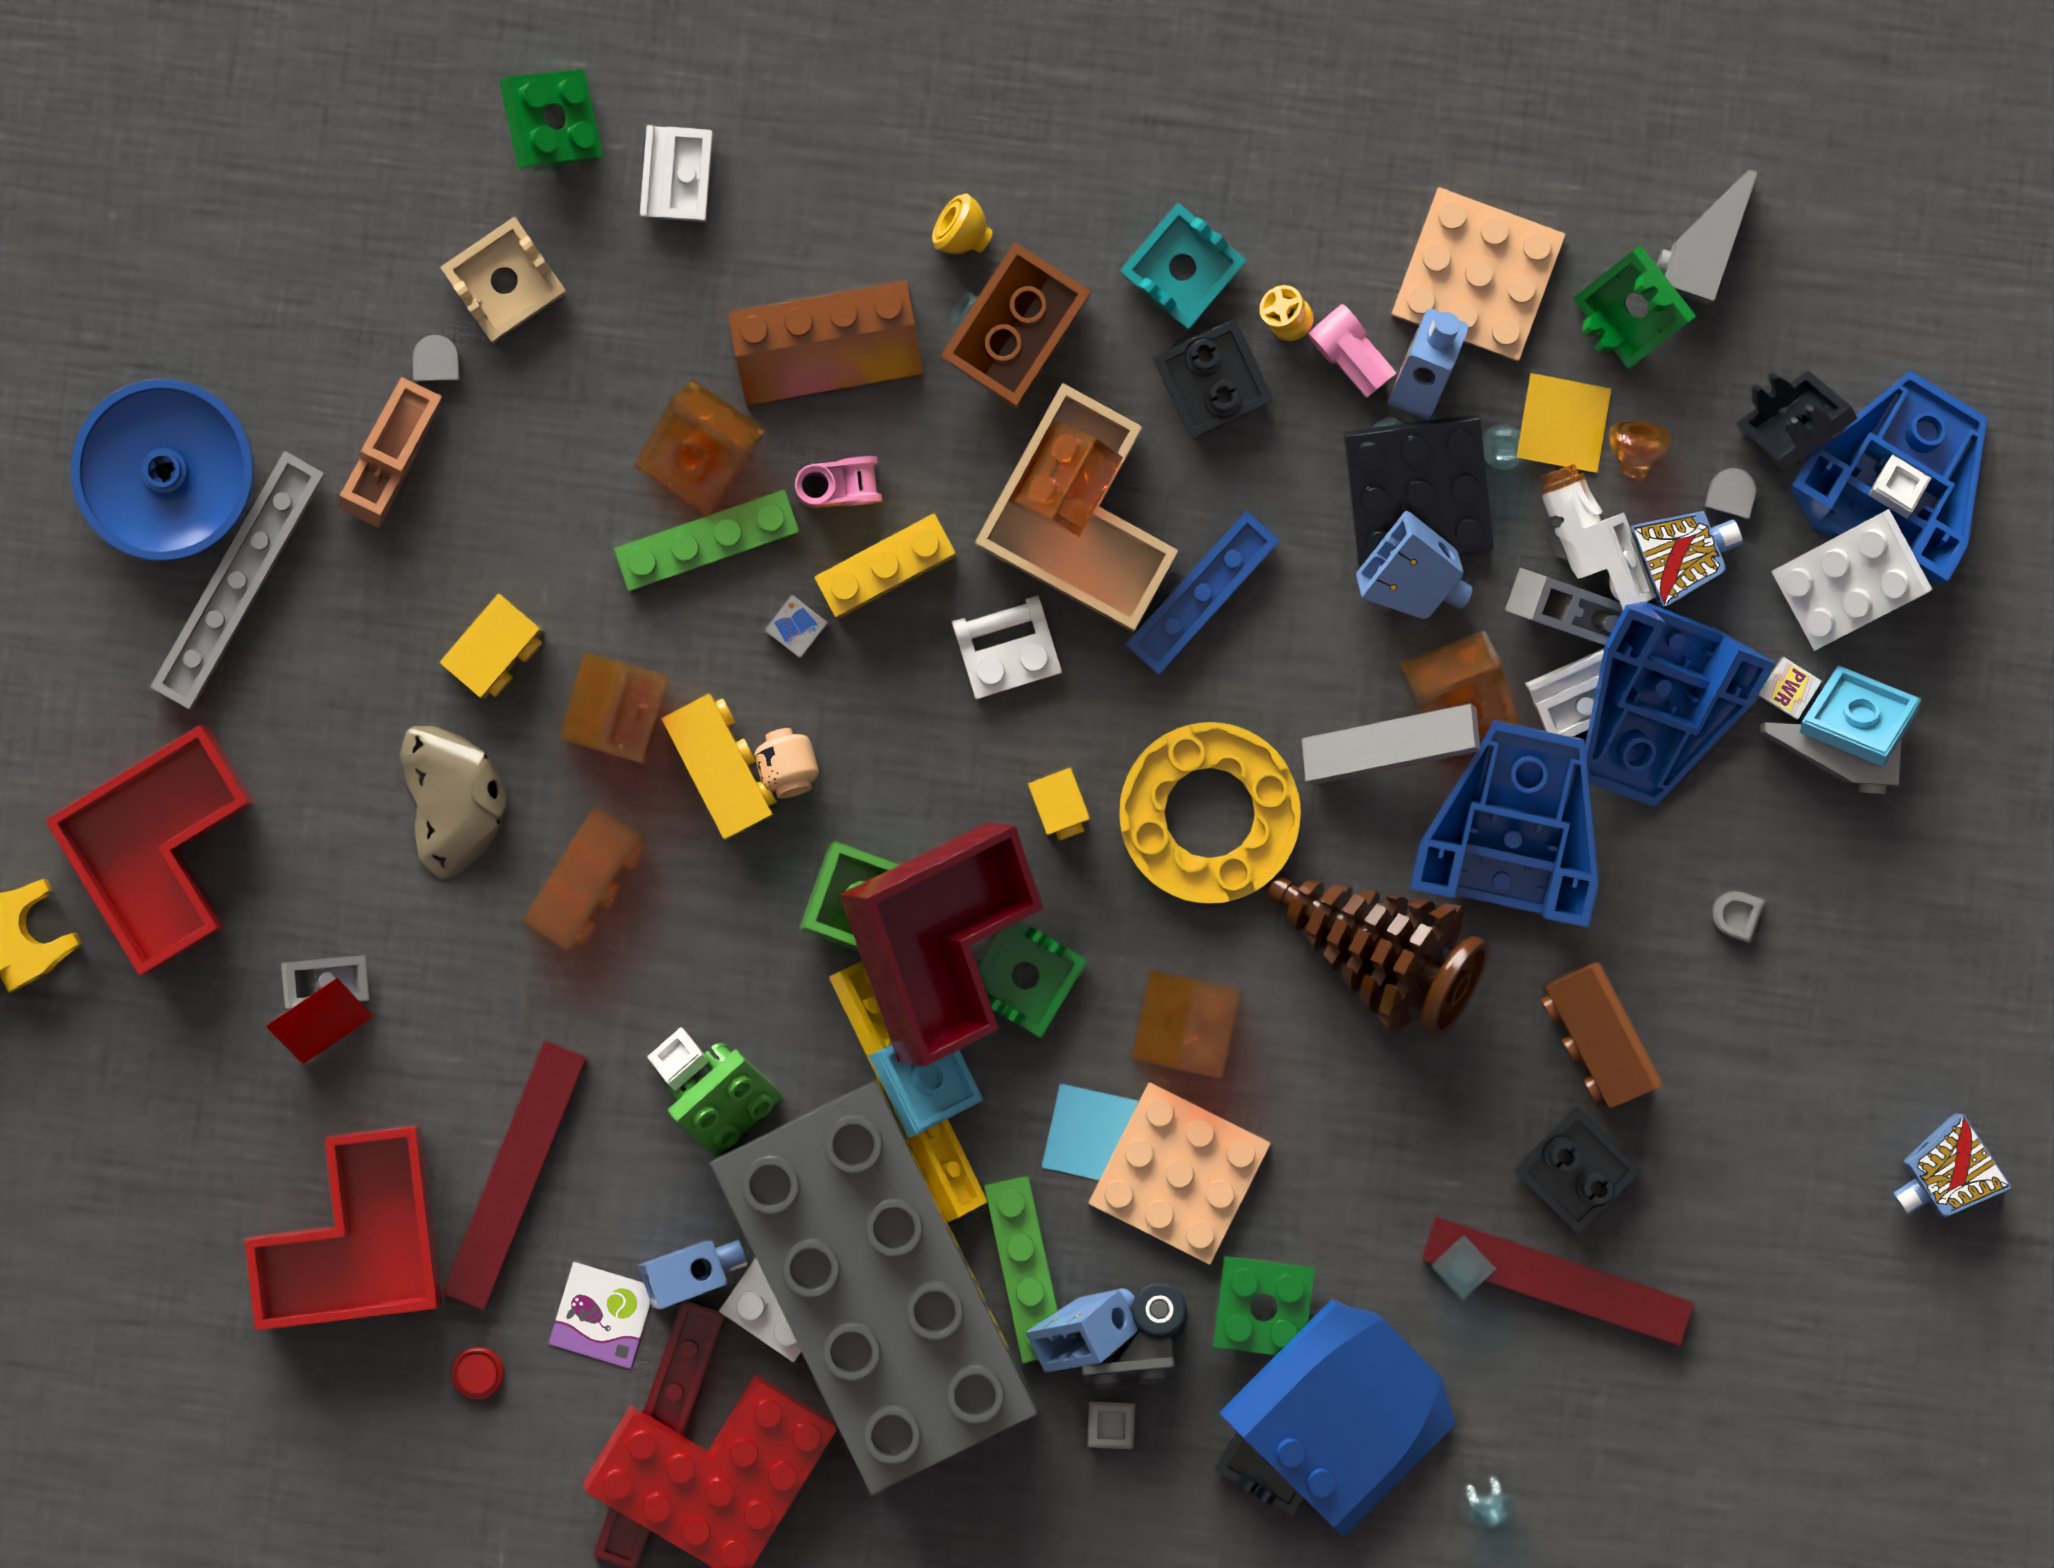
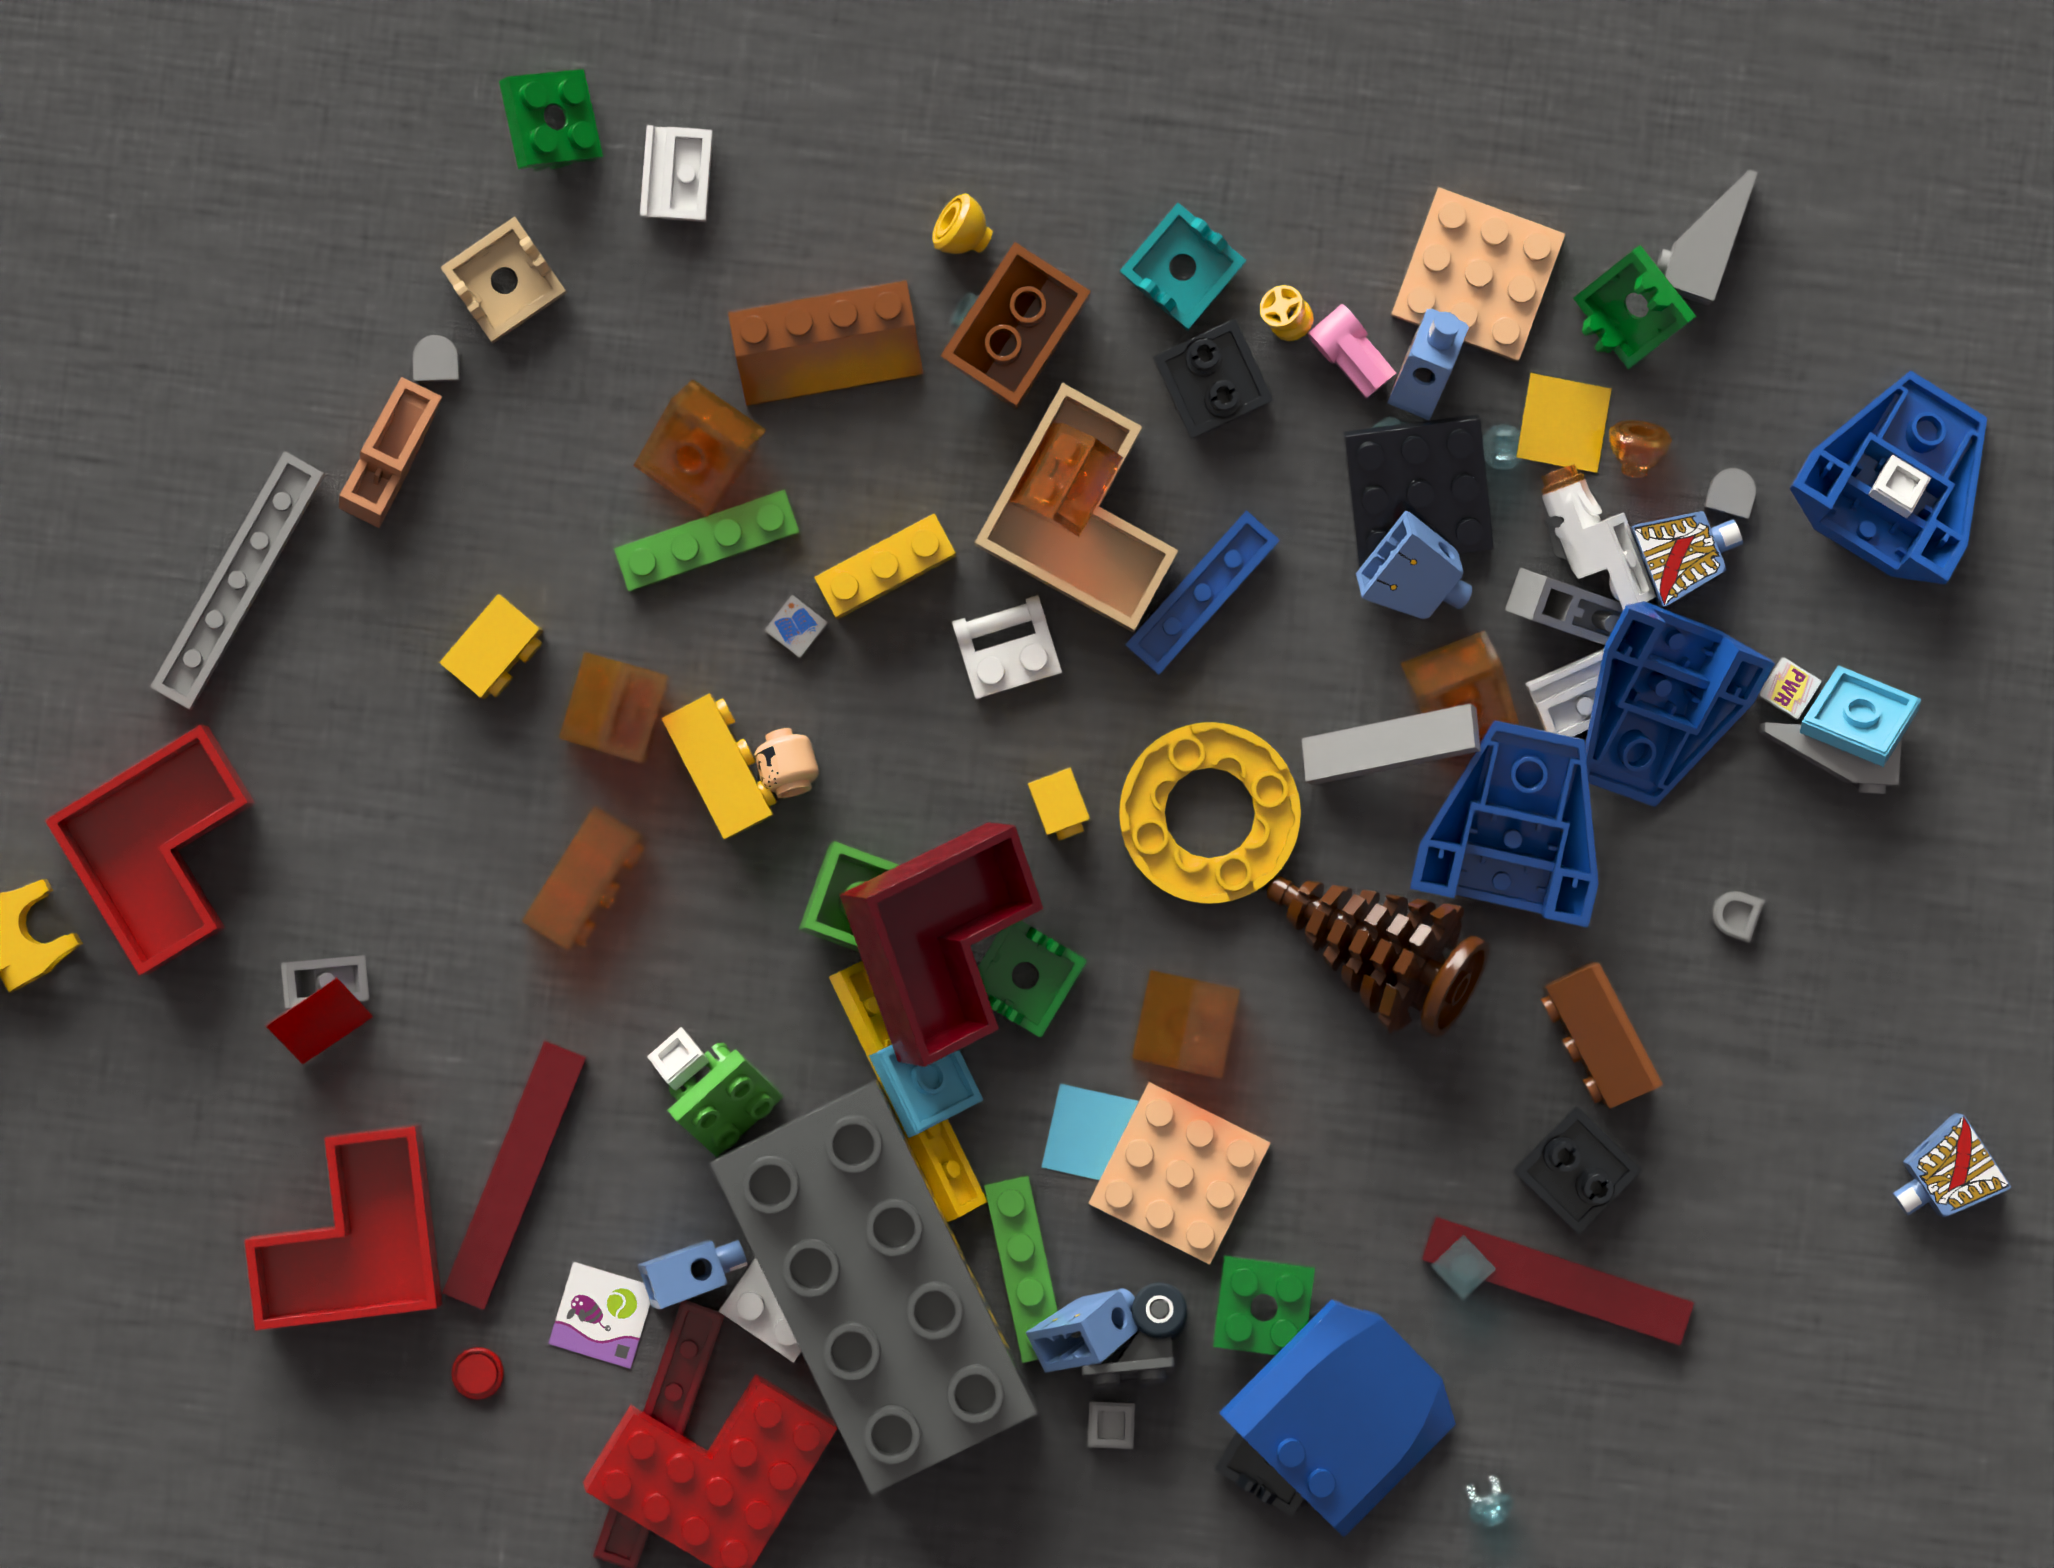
blue dish [71,379,255,561] -> none
dark tan piece [400,726,506,880] -> none
bright pink piece [795,456,883,508] -> none
black piece [1736,370,1858,473] -> none
white plate [1771,509,1932,651] -> none

